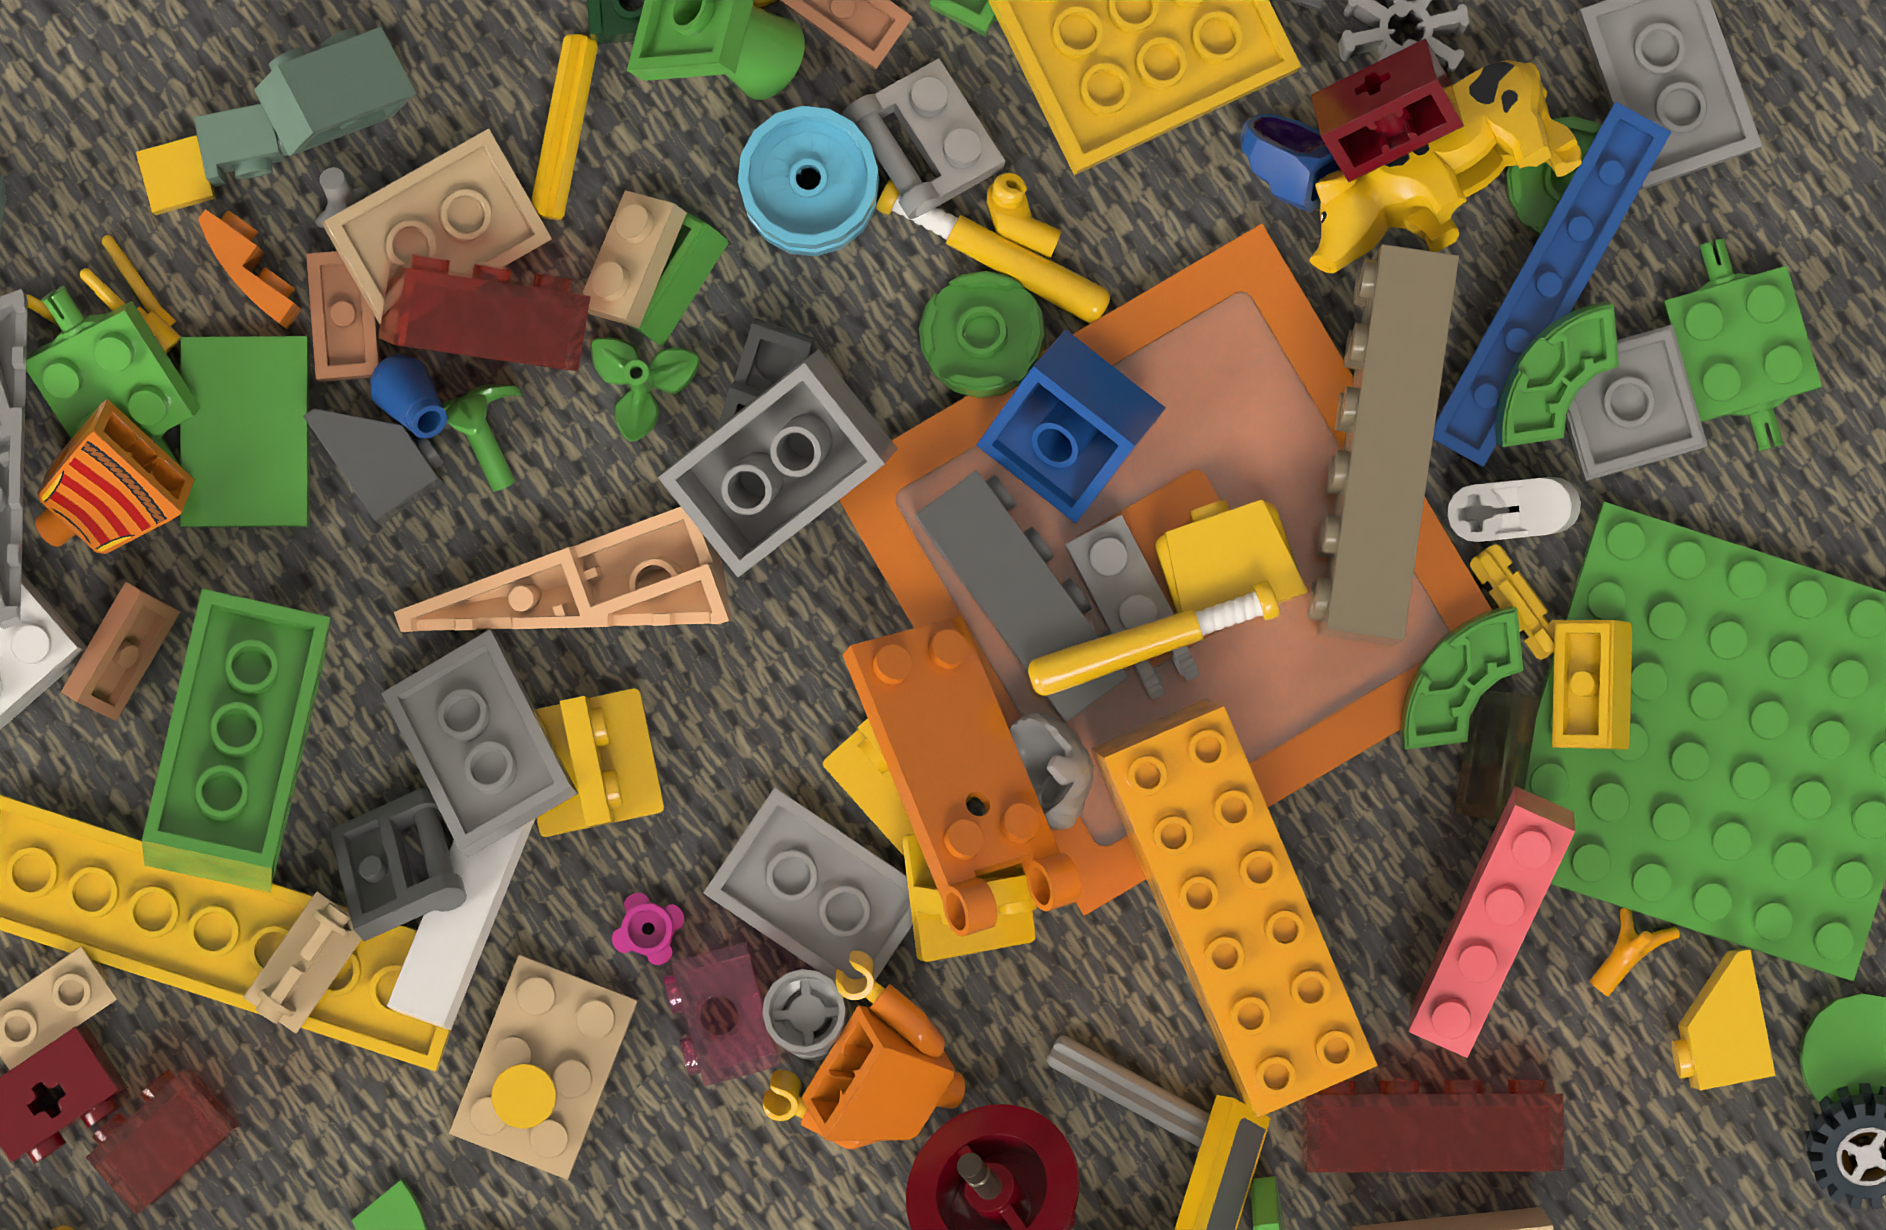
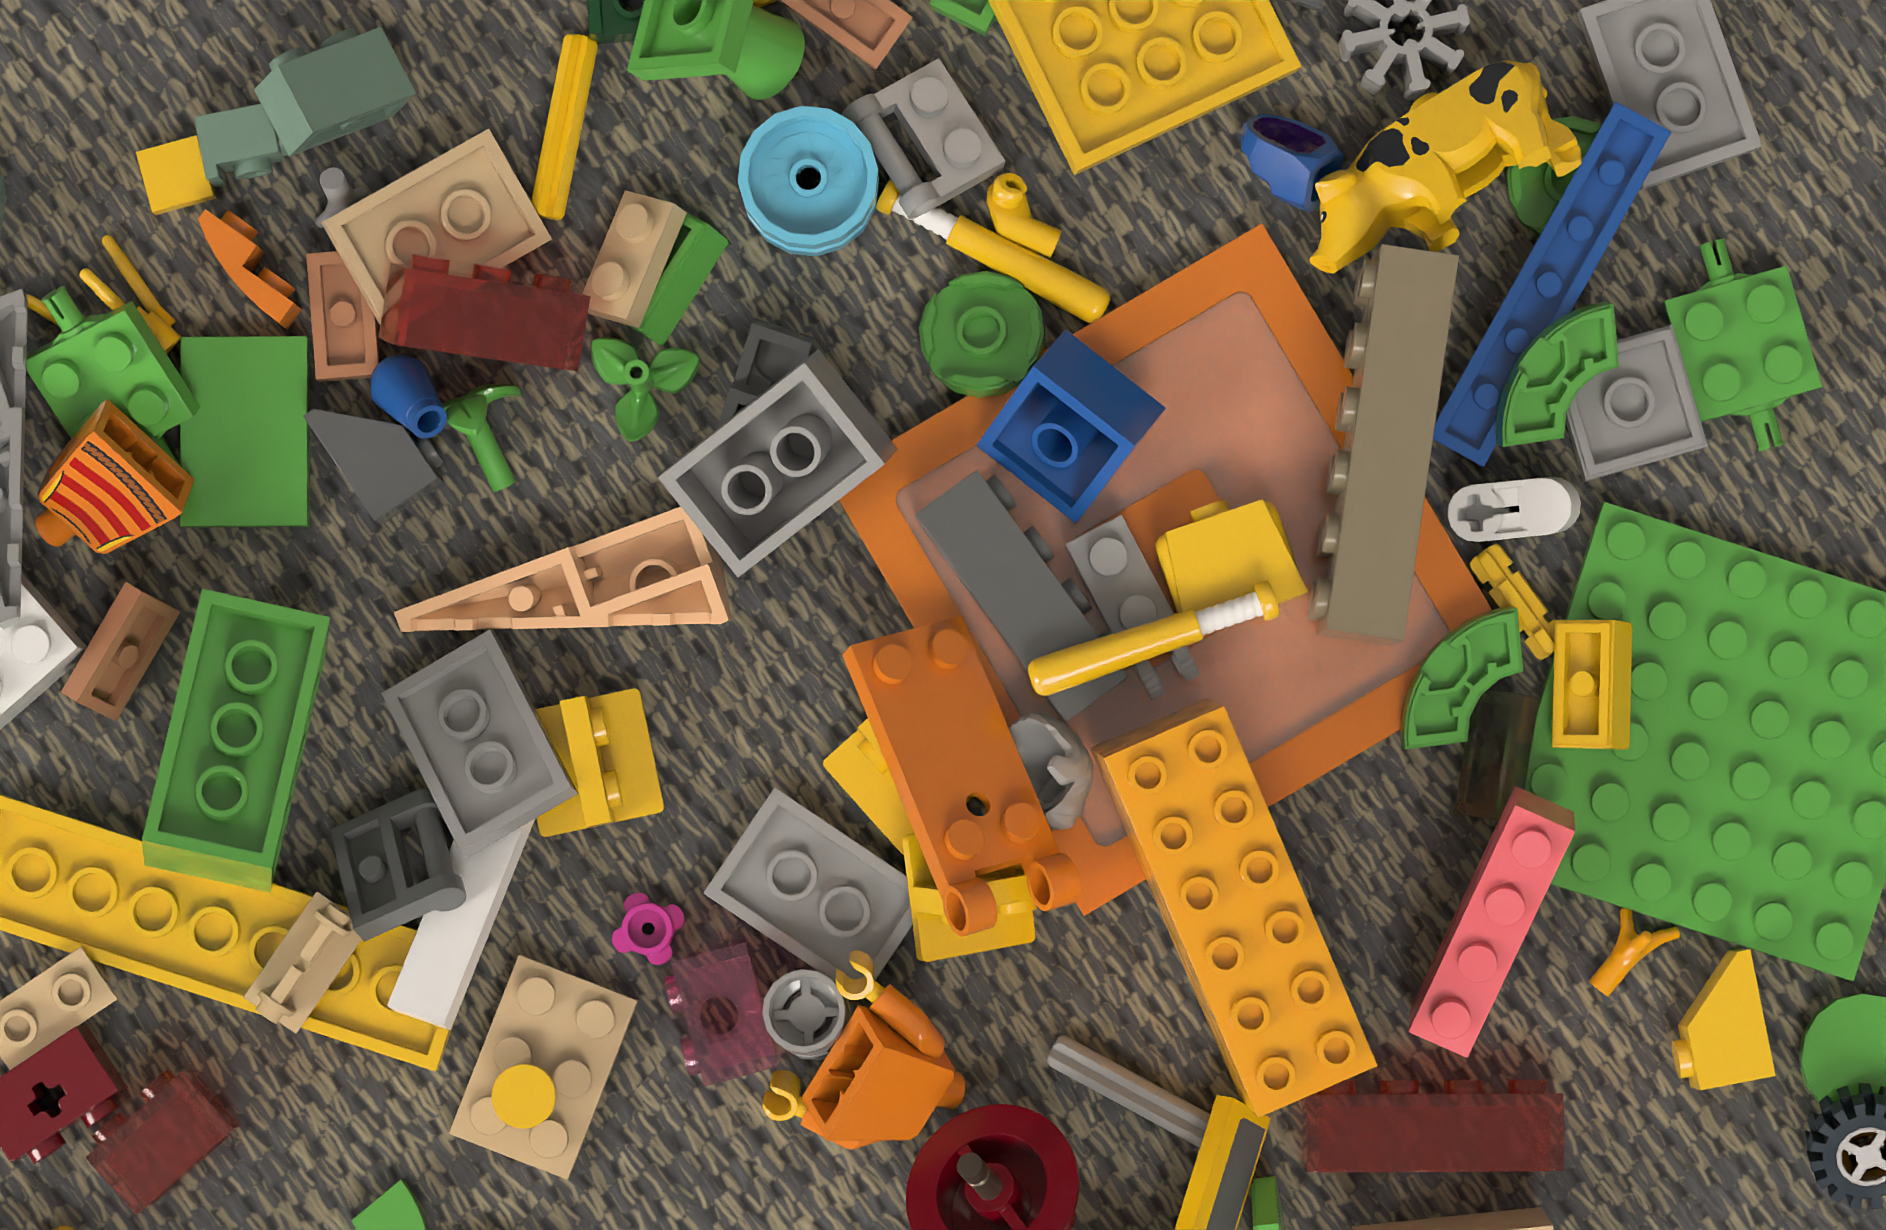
dark red brick [1311,38,1464,183] -> none

